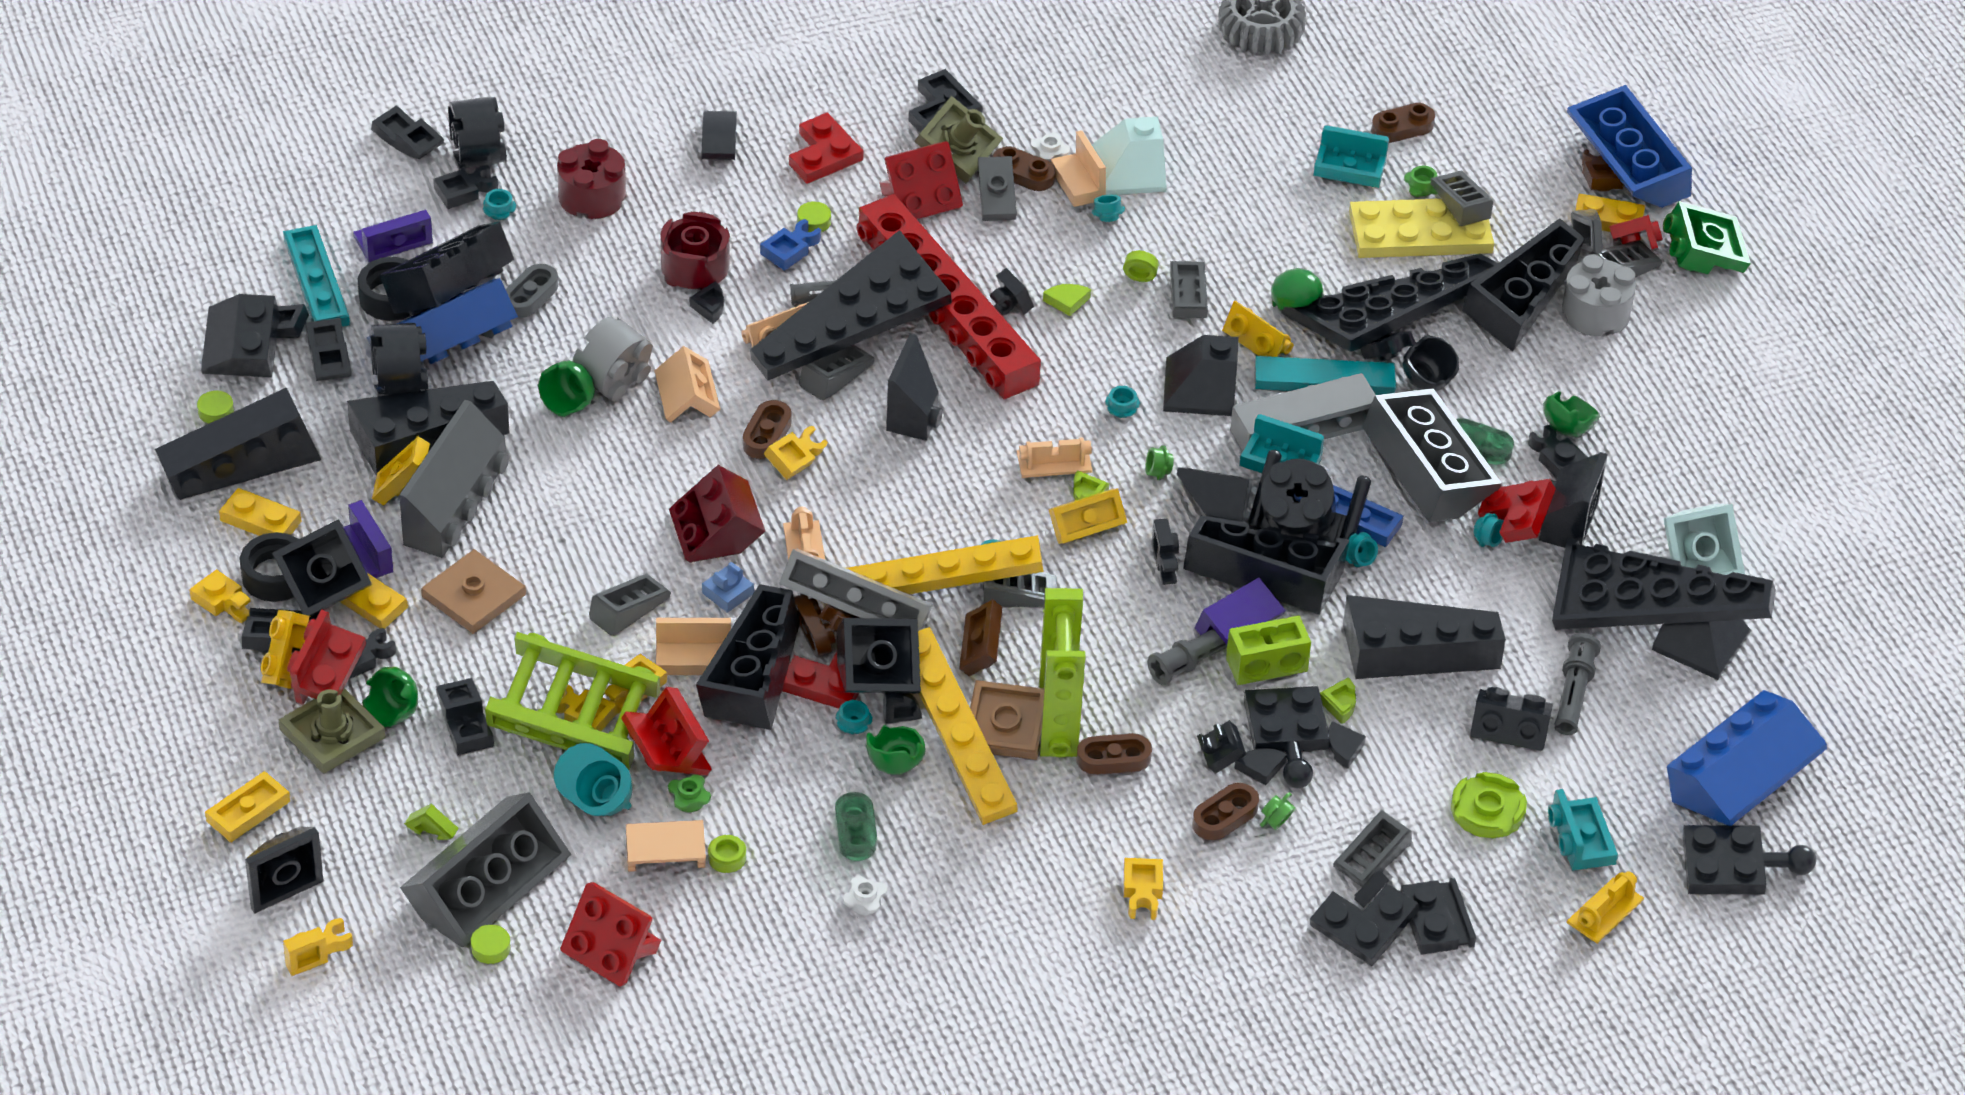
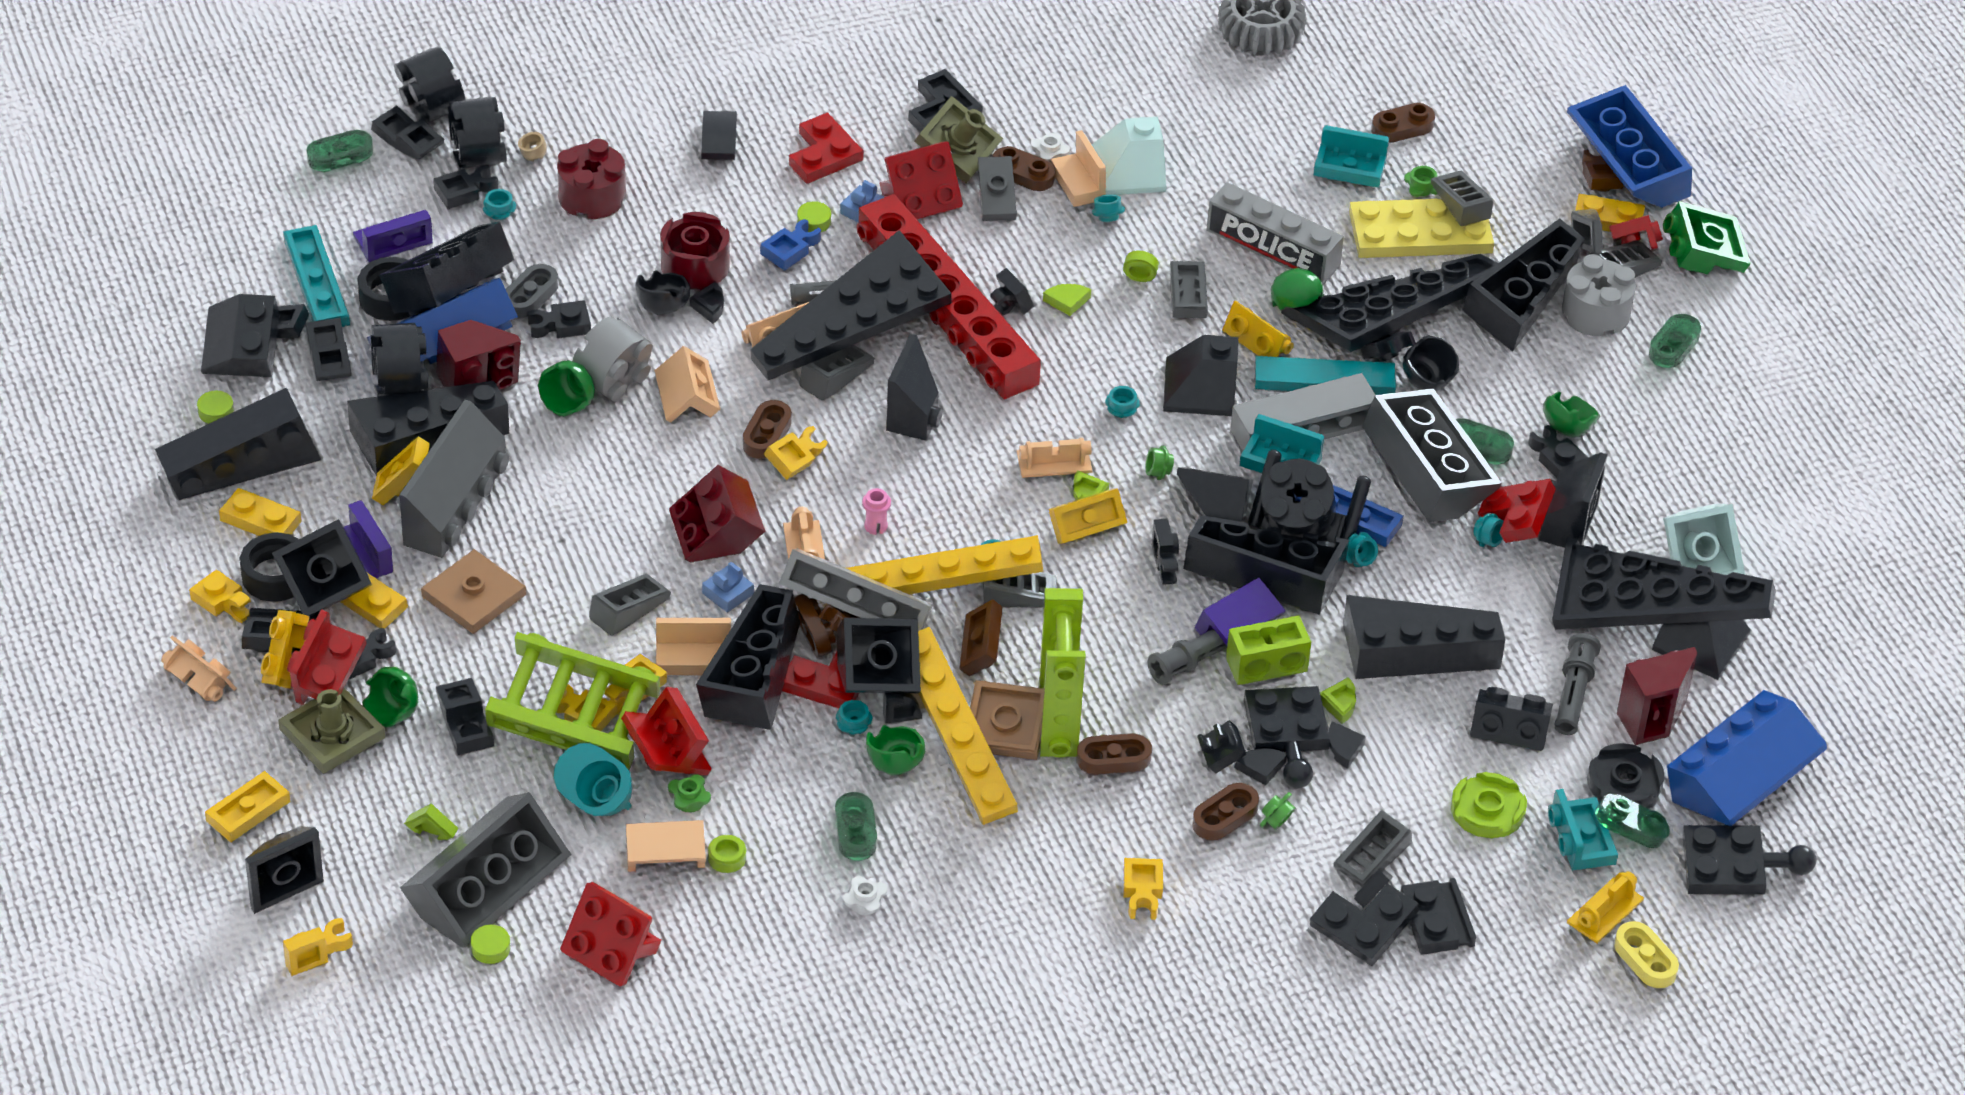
none -> light nougat hinge [161,635,237,702]
none -> clear green plate [306,130,373,172]
none -> black brick [394,46,466,124]
none -> dark red slope [436,320,521,390]
none -> tan hinge [518,132,547,162]
none -> black plate [527,300,591,339]
none -> black hair [635,270,690,315]
none -> medium blue tile [840,180,884,223]
none -> bright pink pin [862,488,891,535]
none -> light grey brick [1206,182,1344,285]
none -> black plate [1587,743,1664,811]
none -> clear green plate [1595,794,1670,848]
none -> light yellow plate [1614,921,1679,988]
none -> dark red slope [1617,647,1697,745]
none -> clear green plate [1649,314,1701,368]

